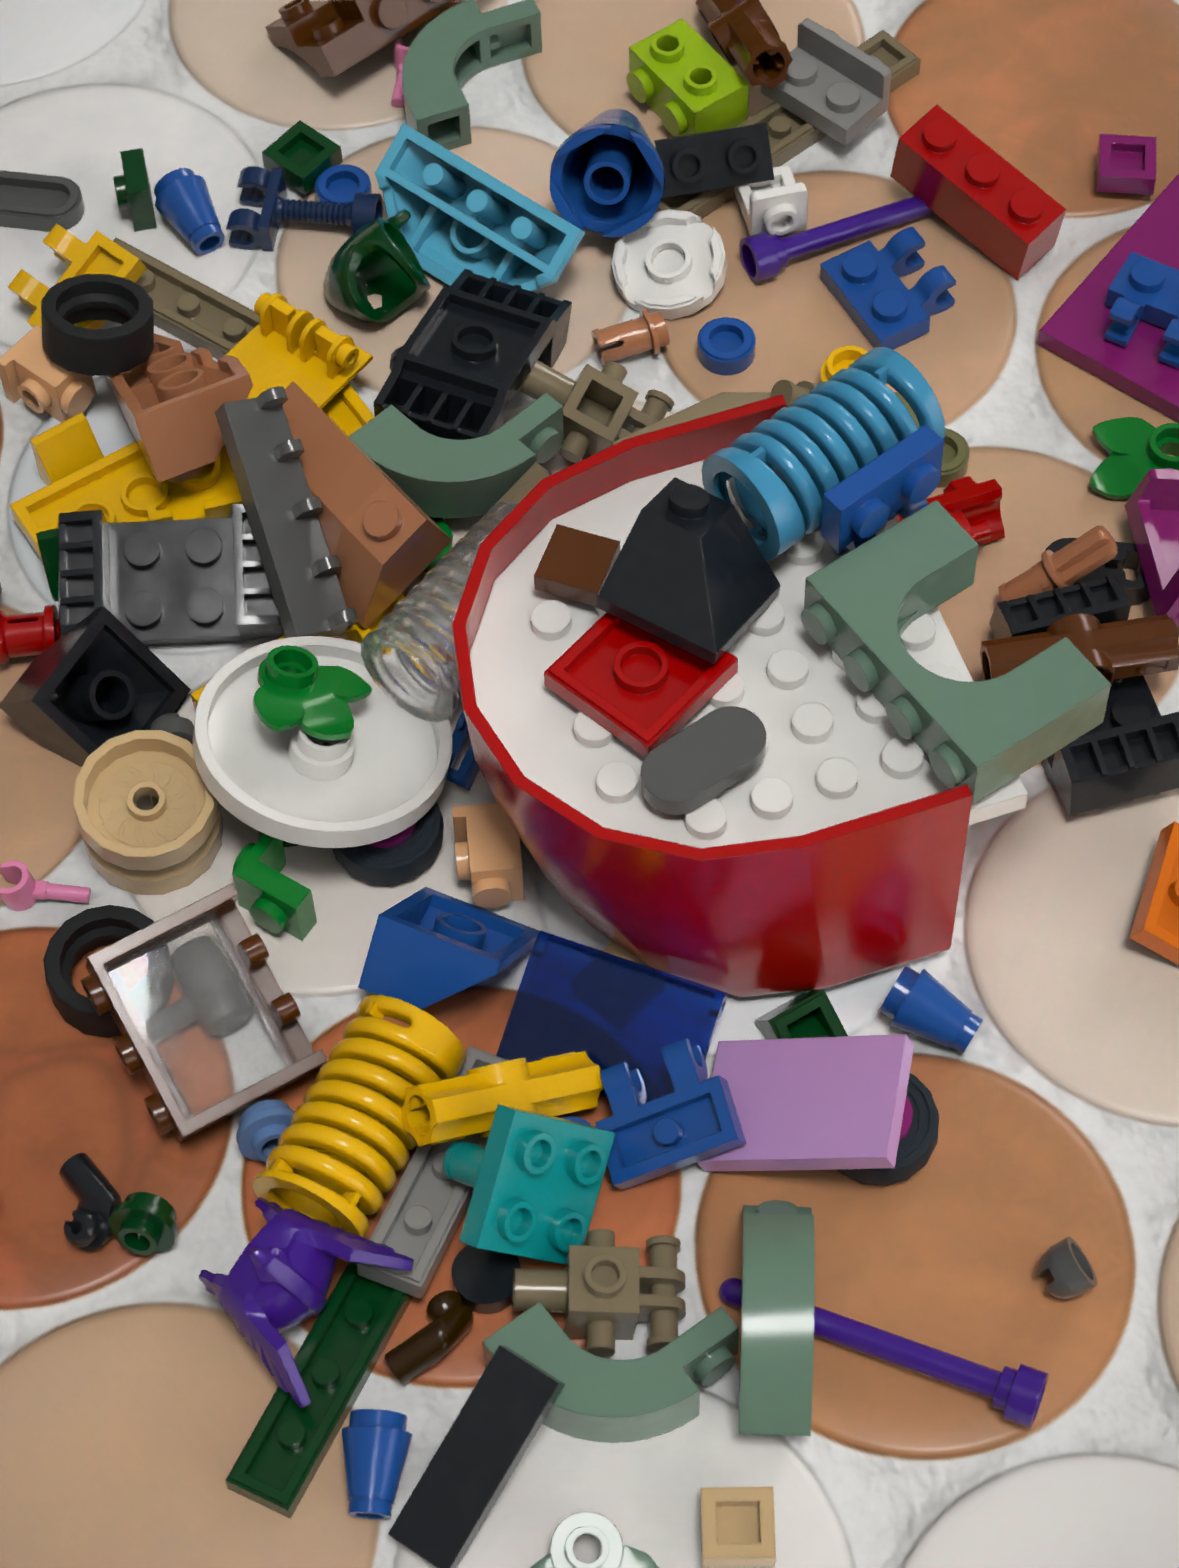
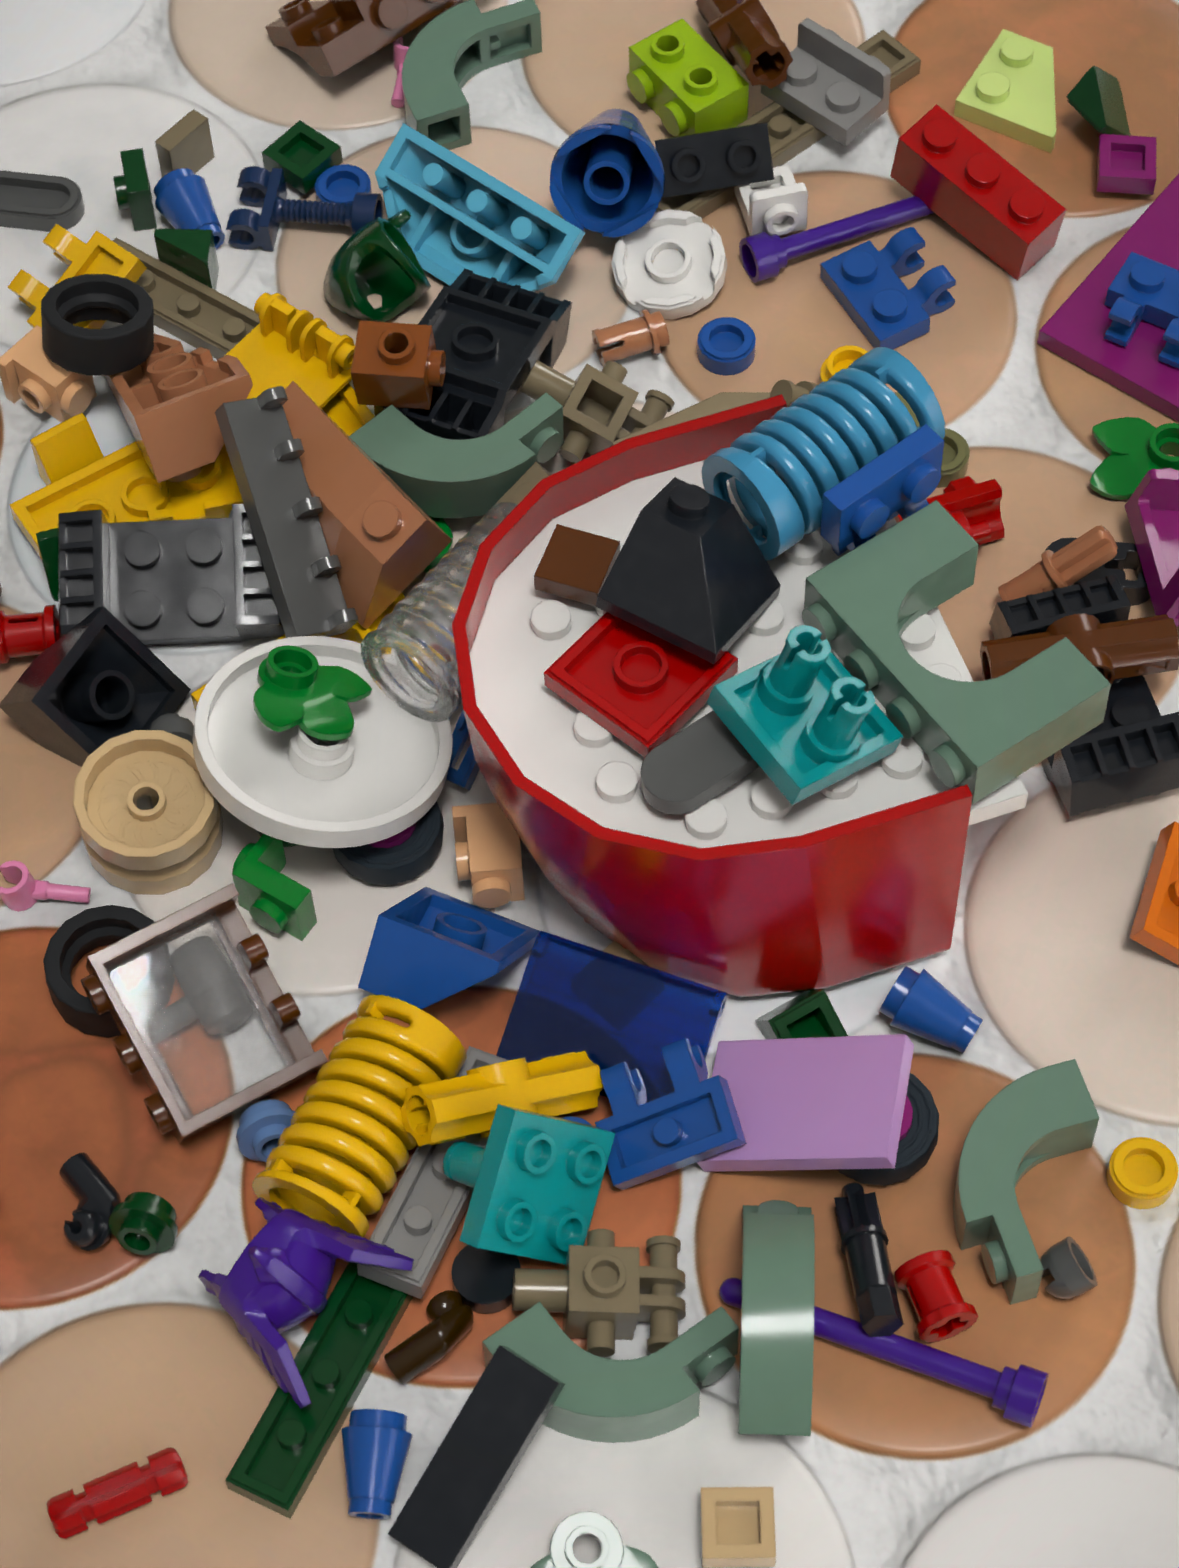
none -> red axle [47,1447,188,1538]
none -> dark green slope [154,229,219,290]
none -> dark tan tile [155,109,215,177]
none -> dark orange brick [351,320,446,410]
none -> teal plate [707,625,904,805]
none -> black piece [834,1183,904,1337]
none -> red bush [893,1250,978,1343]
none -> sand green arch [953,1059,1099,1305]
none -> yellowish green wing [954,29,1056,153]
none -> dark green slope [1066,66,1131,136]
none -> yellow tile [1106,1137,1178,1209]

